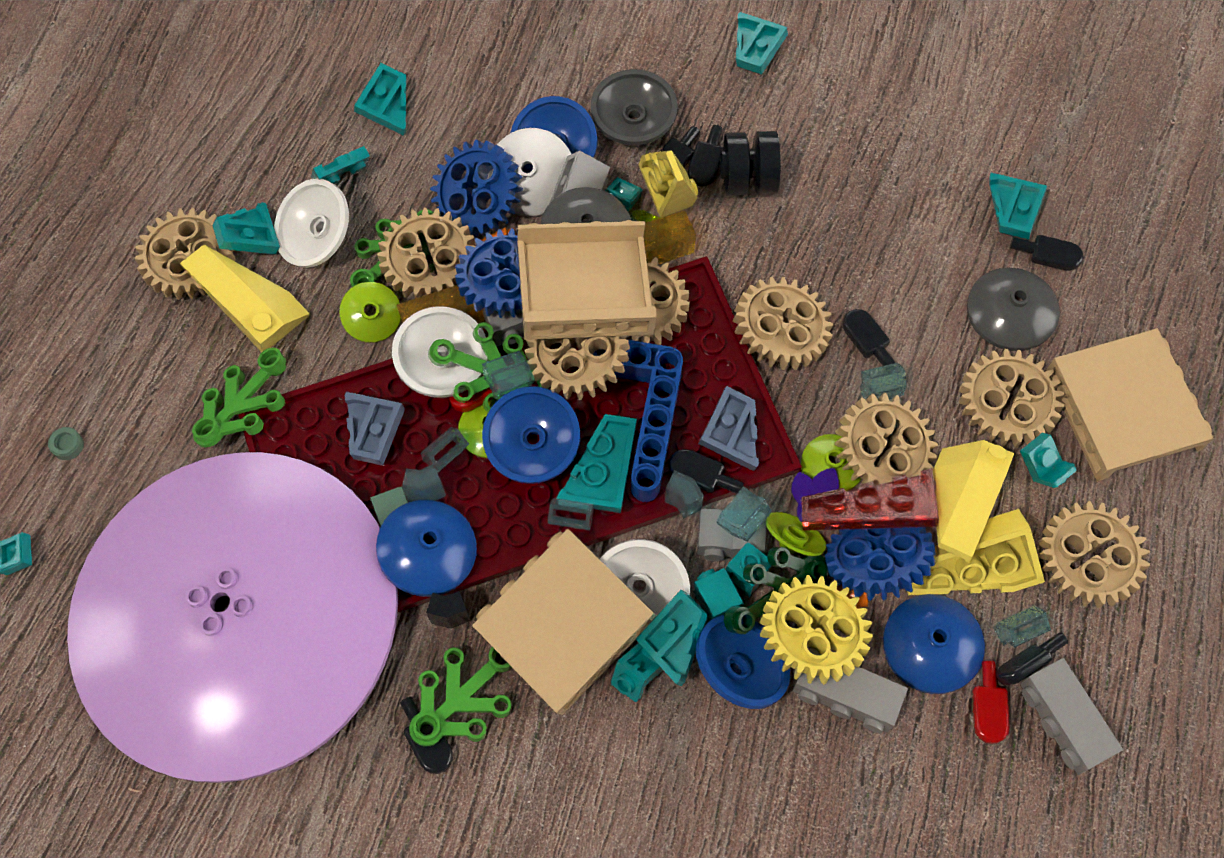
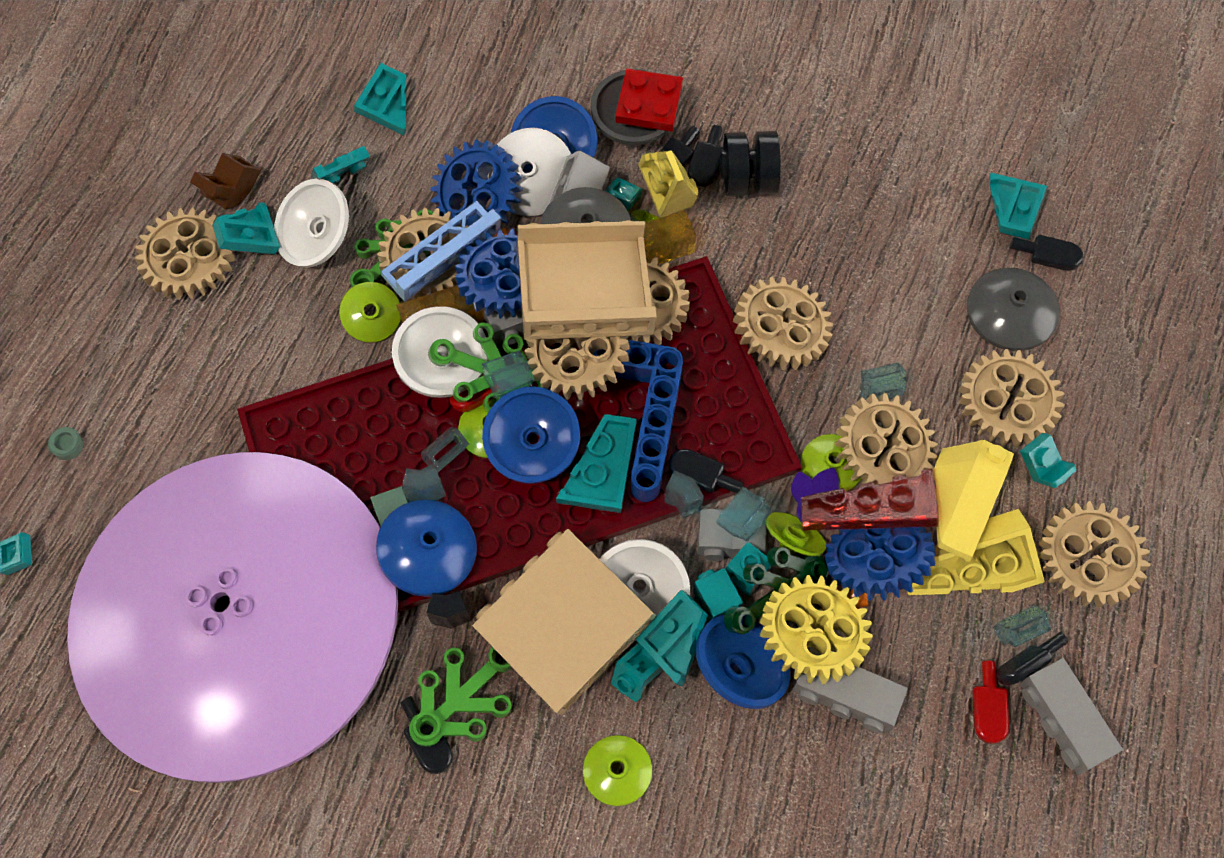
light yellow wedge [180,245,310,353] -> none
bright green plant [192,348,286,448] -> none
sand blue wing [345,392,405,466] -> none
clear light blue piece [547,498,594,530] -> none
sand blue wing [698,386,759,471] -> none
teal wing [736,12,788,75] -> none
black piece [843,309,897,372] -> none
blue dish [883,594,985,694] -> none
tan panel [1046,328,1214,482] -> none
none -> reddish brown brick [190,153,261,209]
none -> light blue fence [381,201,501,302]
none -> lime dish [583,735,652,806]
none -> red plate [615,68,683,132]

